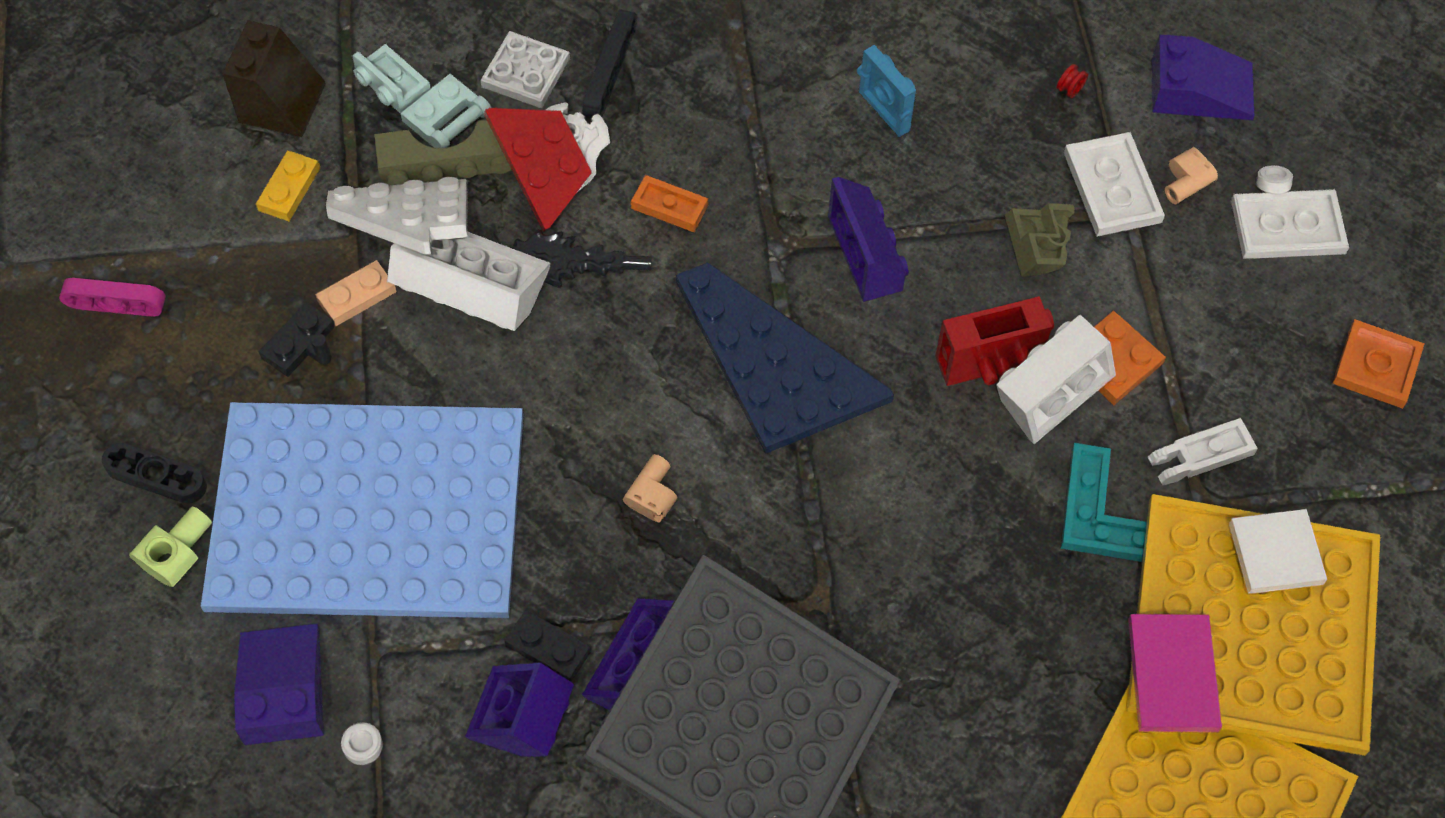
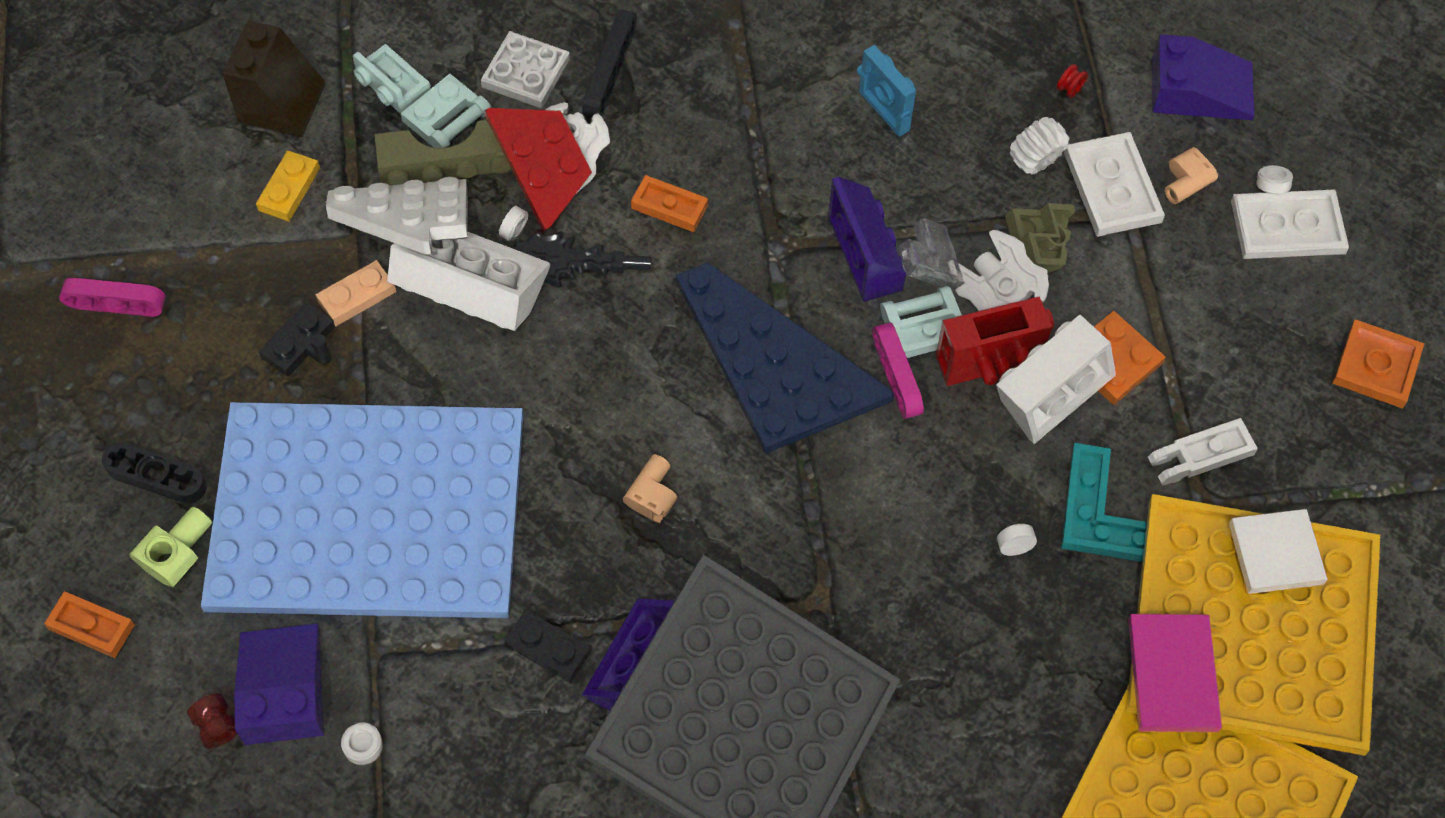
dark purple slope [465,663,574,757] -> none
none -> orange plate [44,591,135,658]
none -> clear red wheel [187,693,238,749]
none -> white tile [499,206,528,242]
none -> dark pink beam [872,322,924,419]
none -> light aqua plate [880,286,962,358]
none -> clear plate [898,218,964,291]
none -> white piece [949,230,1049,311]
none -> white tile [997,524,1037,556]
none -> white gear [1010,117,1069,174]

